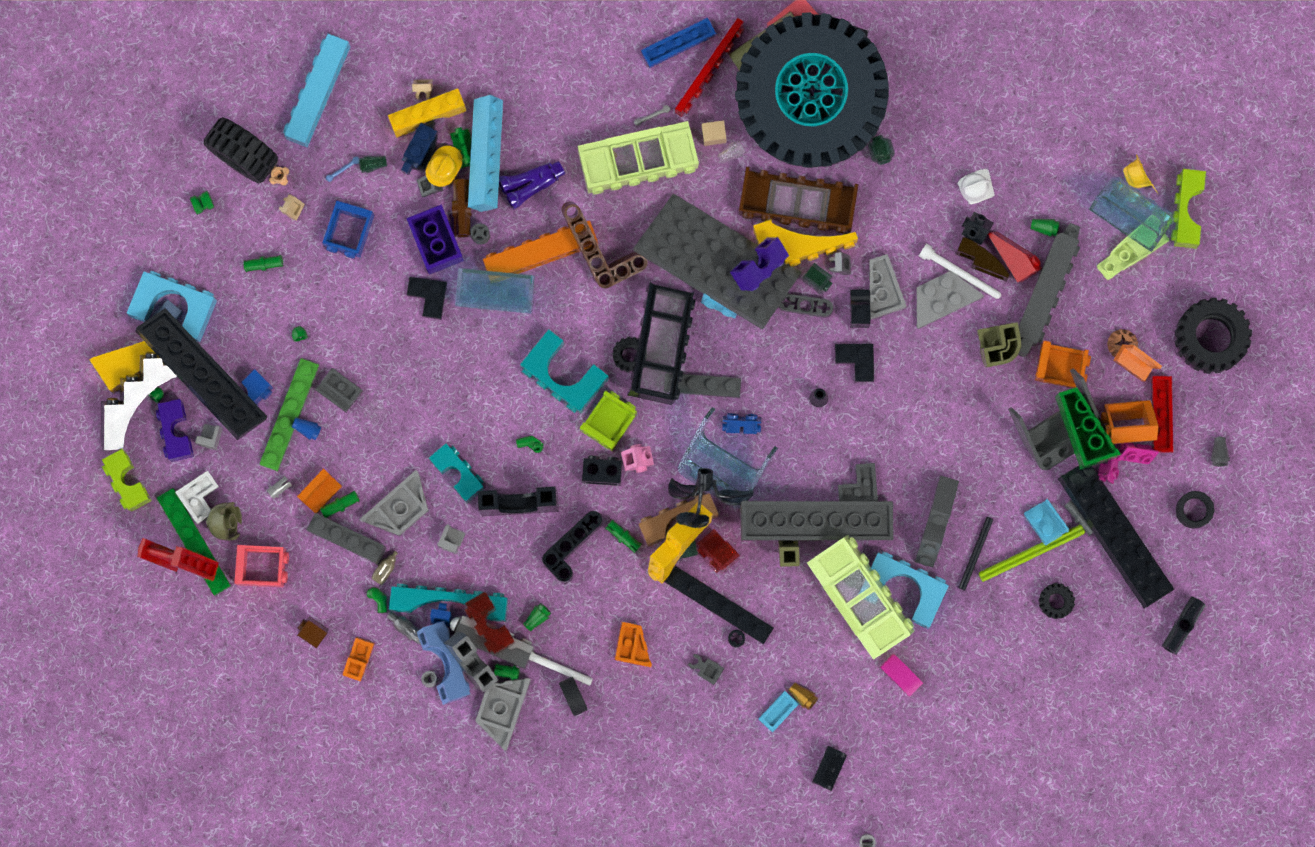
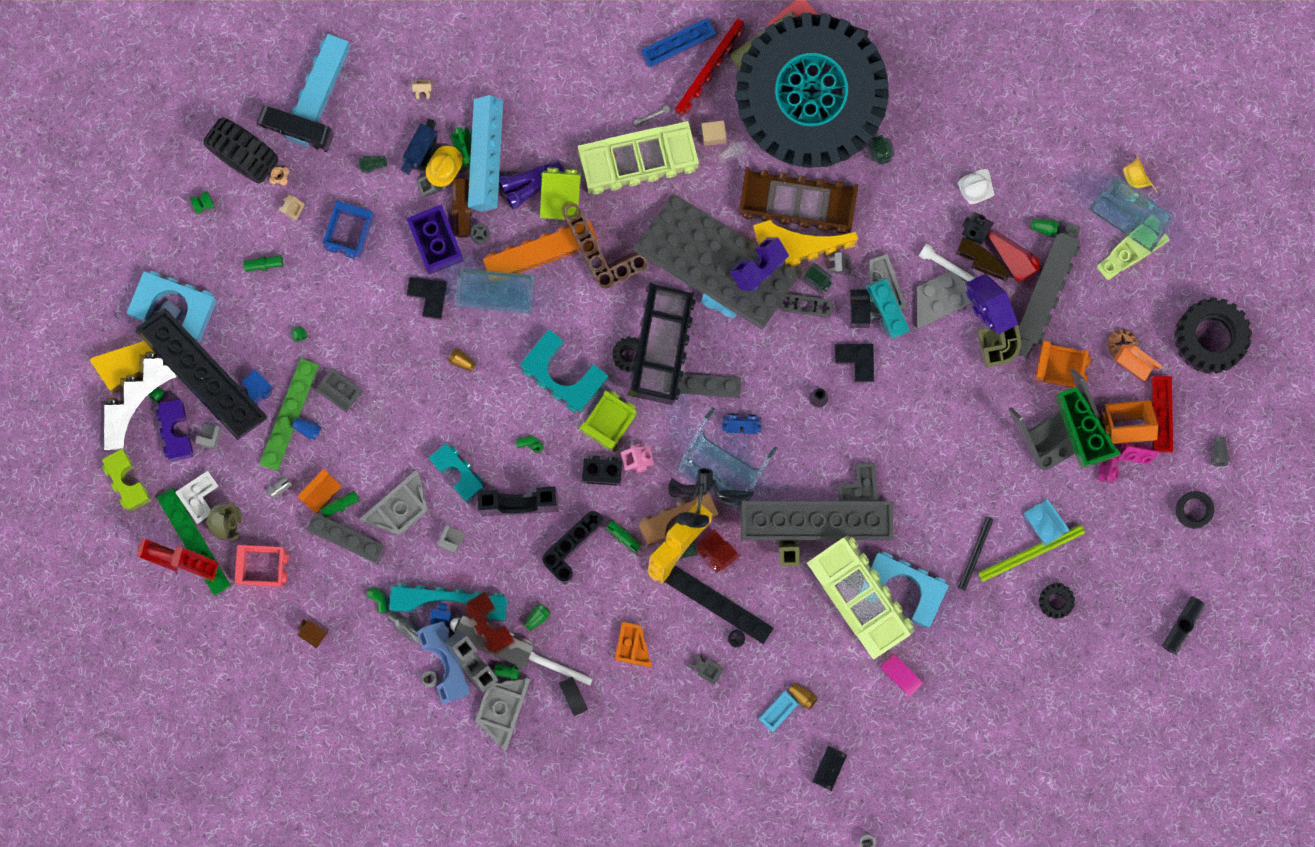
medium blue hinge [326,157,360,182] -> none
orange slope [342,637,375,682] -> none
dark tan piece [371,551,398,585] -> none
yellow arch [388,88,466,138] -> none
dark grey arch [915,476,959,568] -> none
black plate [1058,466,1175,609] -> none
dark grey pin [1064,500,1093,536] -> none
lime arch [1171,169,1206,249] -> none
none -> black beam [256,106,334,152]
none -> pearl gold cone [447,348,477,372]
none -> lime panel [540,168,581,220]
none -> teal arch [865,277,910,339]
none -> dark purple brick [965,273,1018,334]

